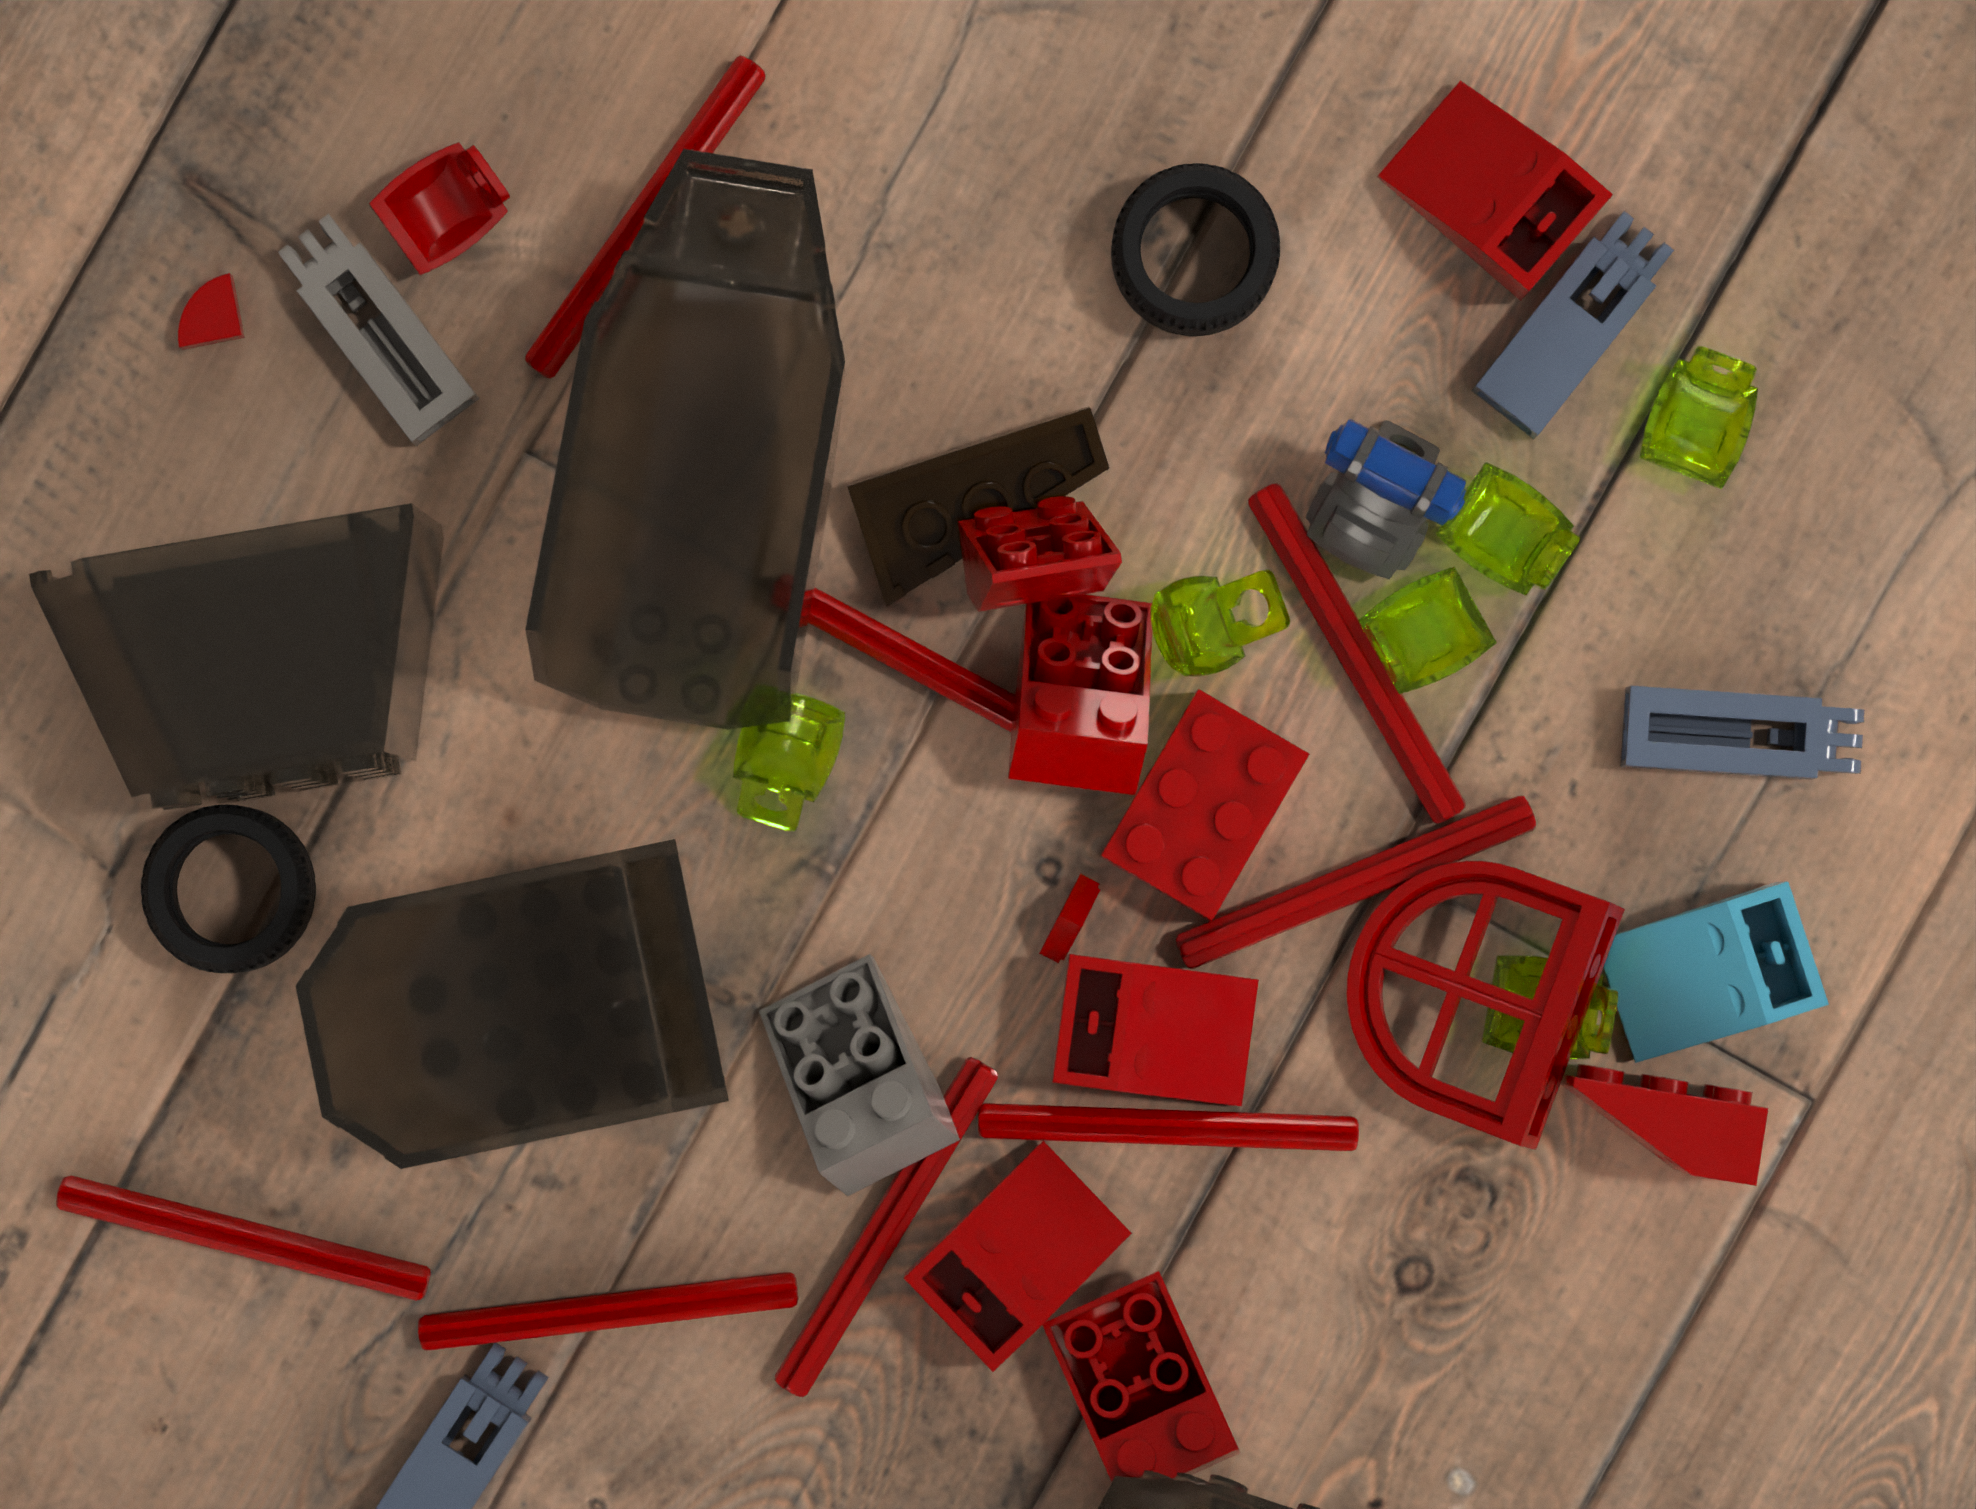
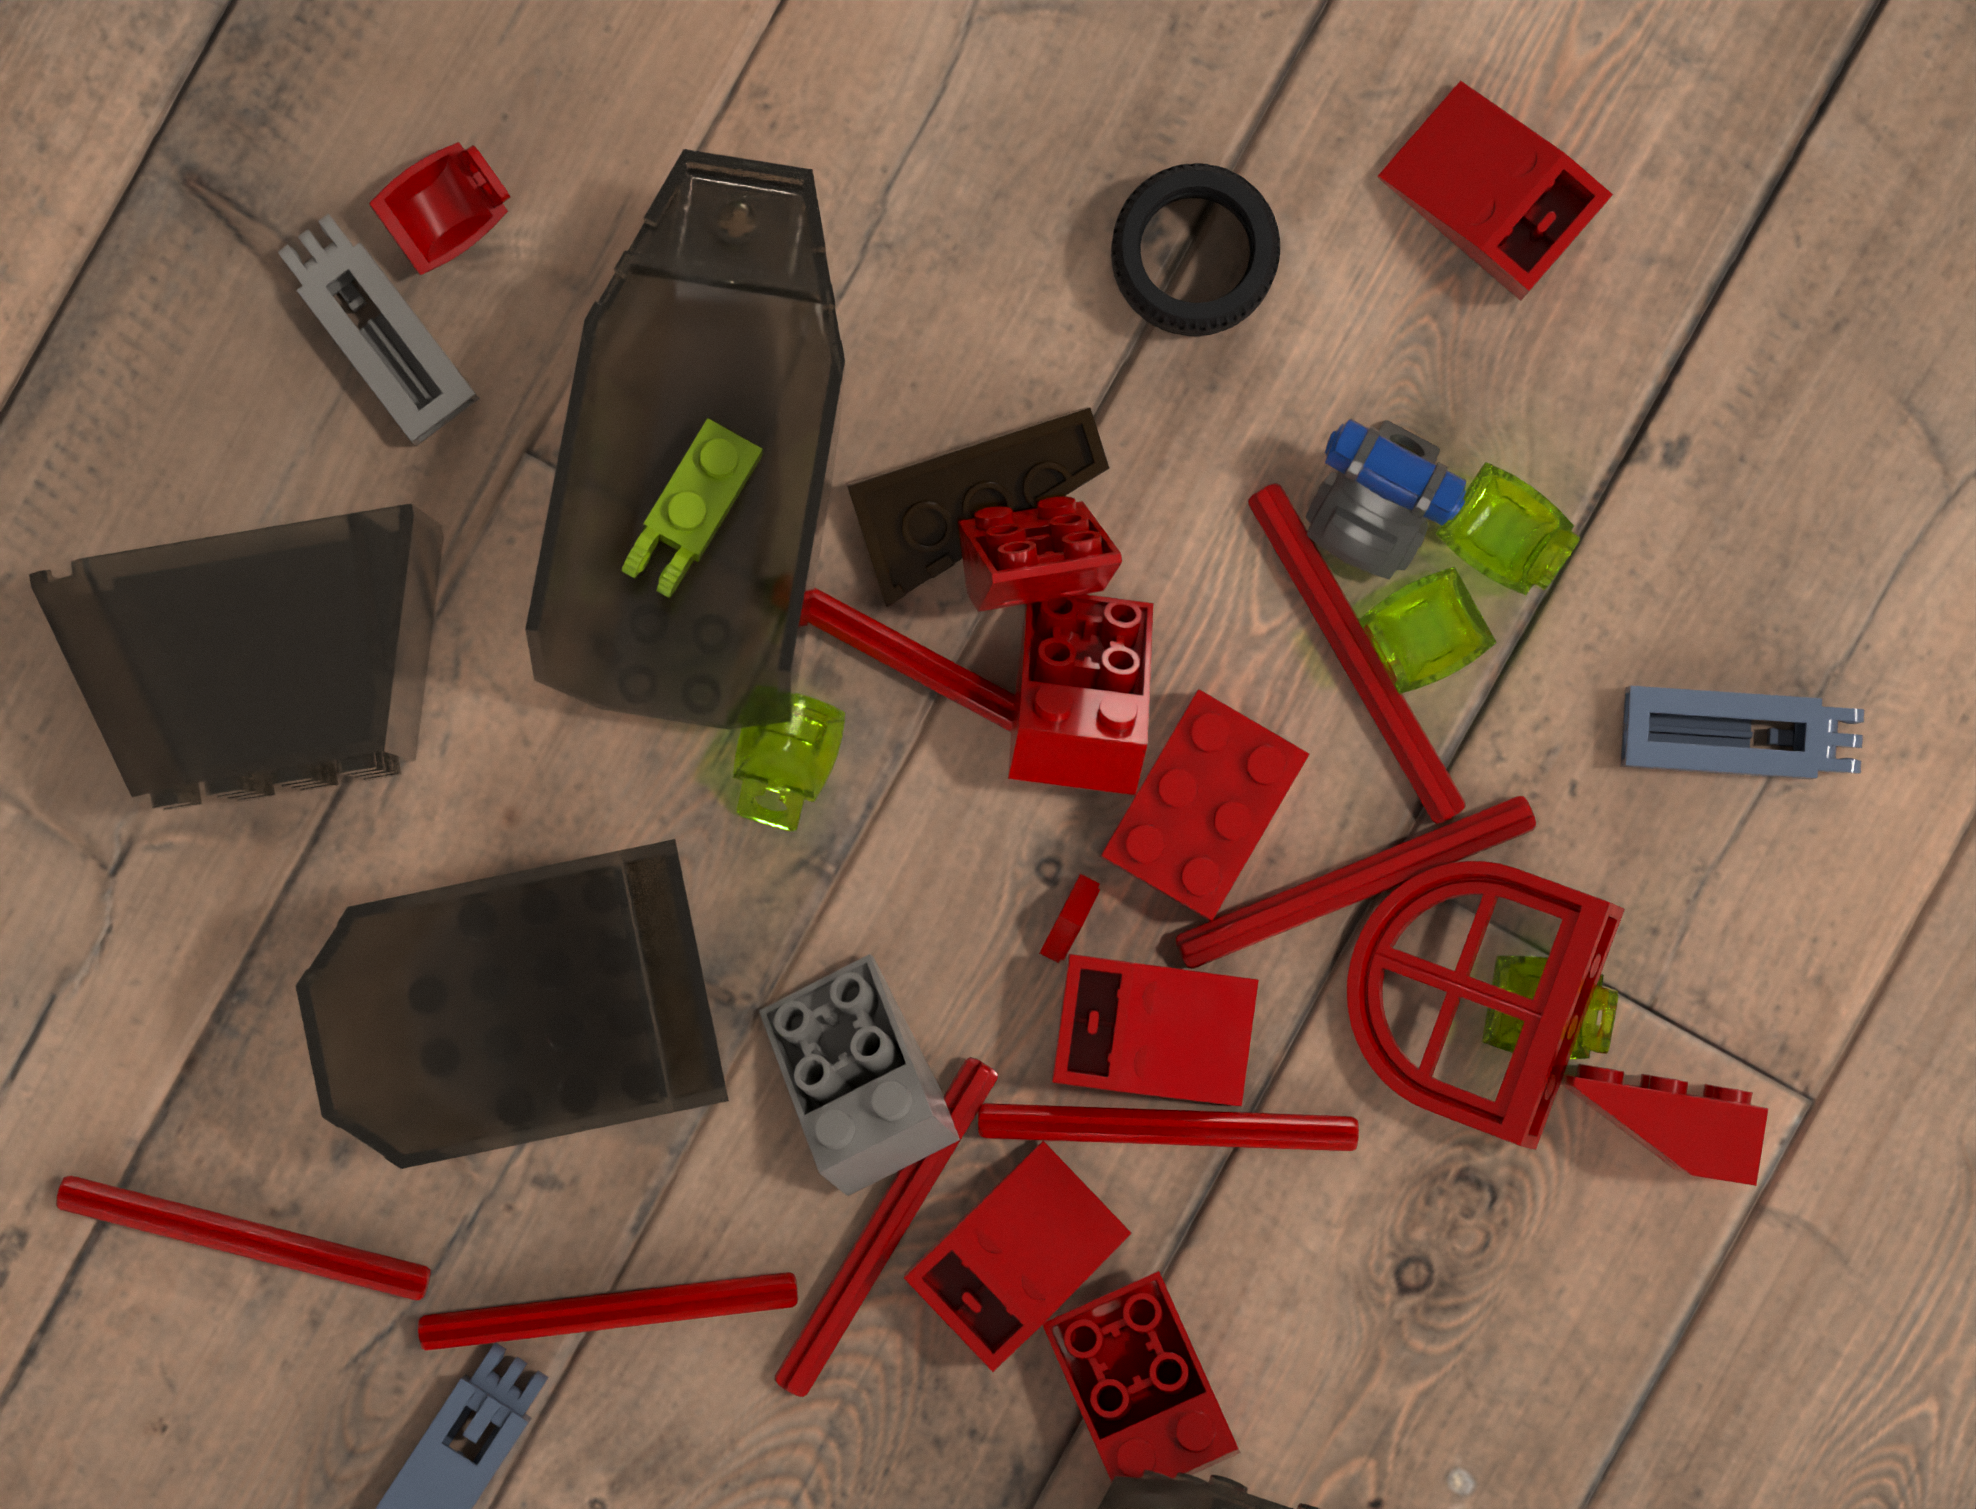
black tyre [141,804,316,973] -> none
red tile [178,273,245,350] -> none
red axle [525,55,766,379] -> none
clear neon green piece [1151,569,1290,677] -> none
sand blue hinge [1472,211,1674,439] -> none
medium azure slope [1603,881,1829,1063] -> none
clear neon green piece [1639,346,1758,490] -> none
none -> lime hinge [621,418,763,598]

